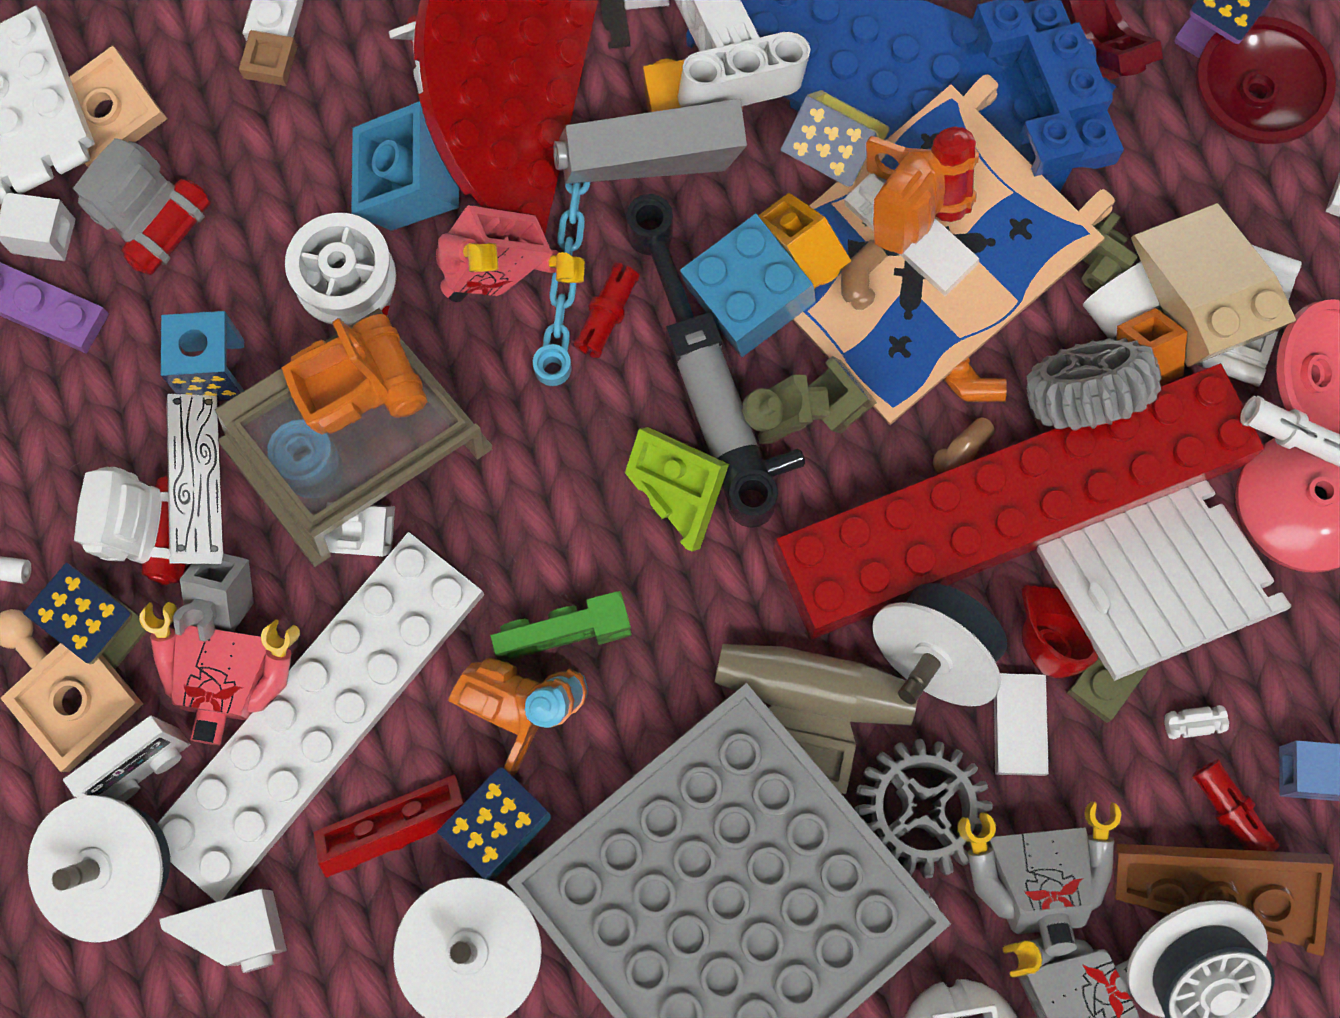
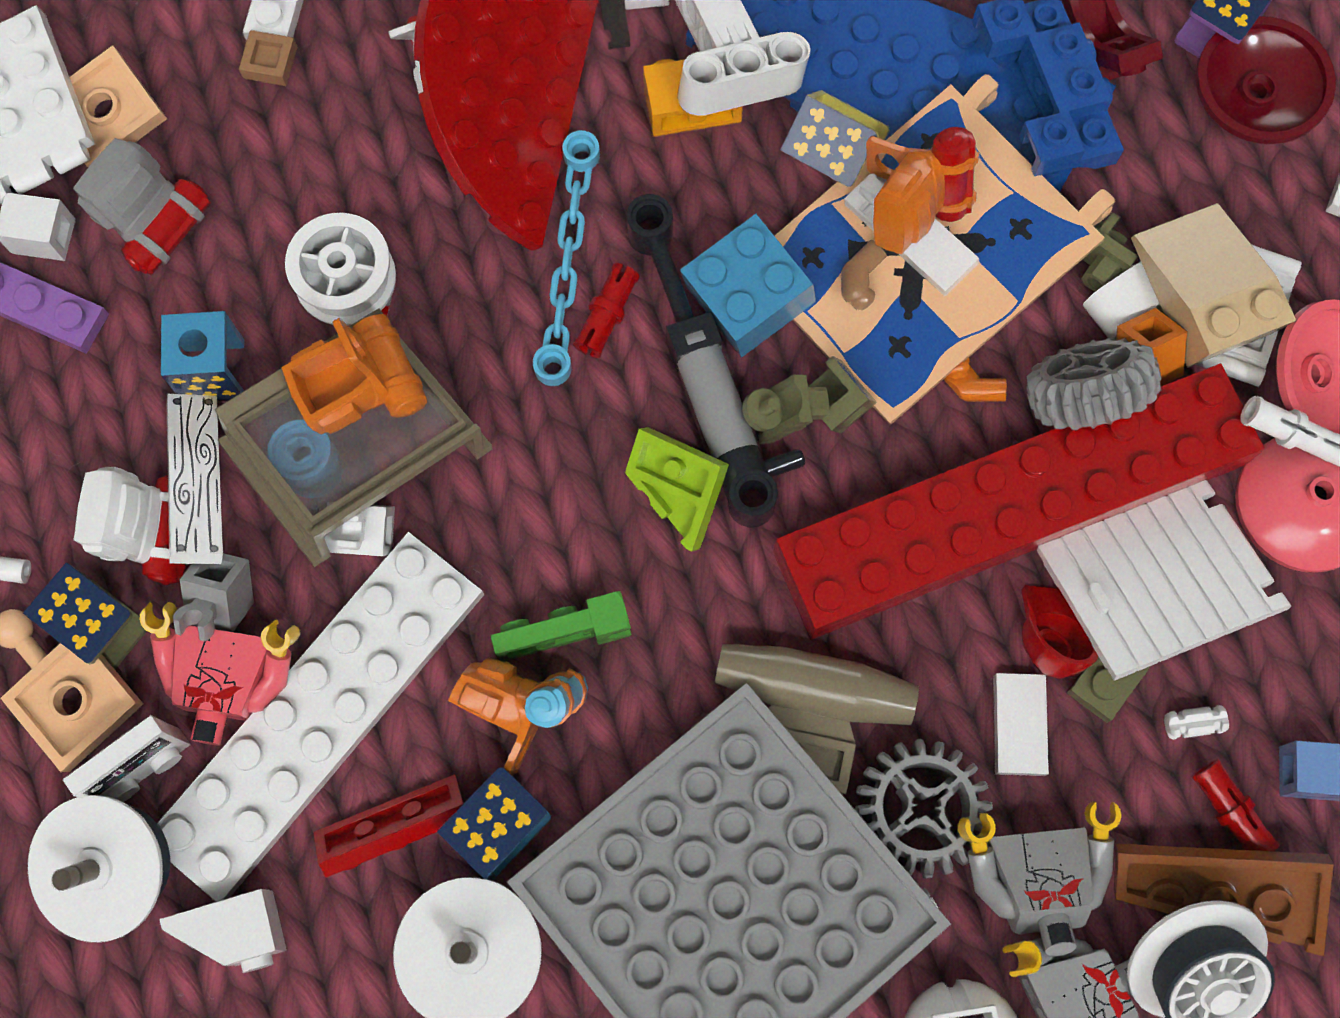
dark azure brick [351,101,459,231] -> none
coral torso [436,205,585,302] -> none
light grey slope [554,99,747,184] -> none
light orange slope [758,193,851,289] -> none
white piece [873,583,1007,706] -> none
medium nougat arm [933,418,995,474] -> none

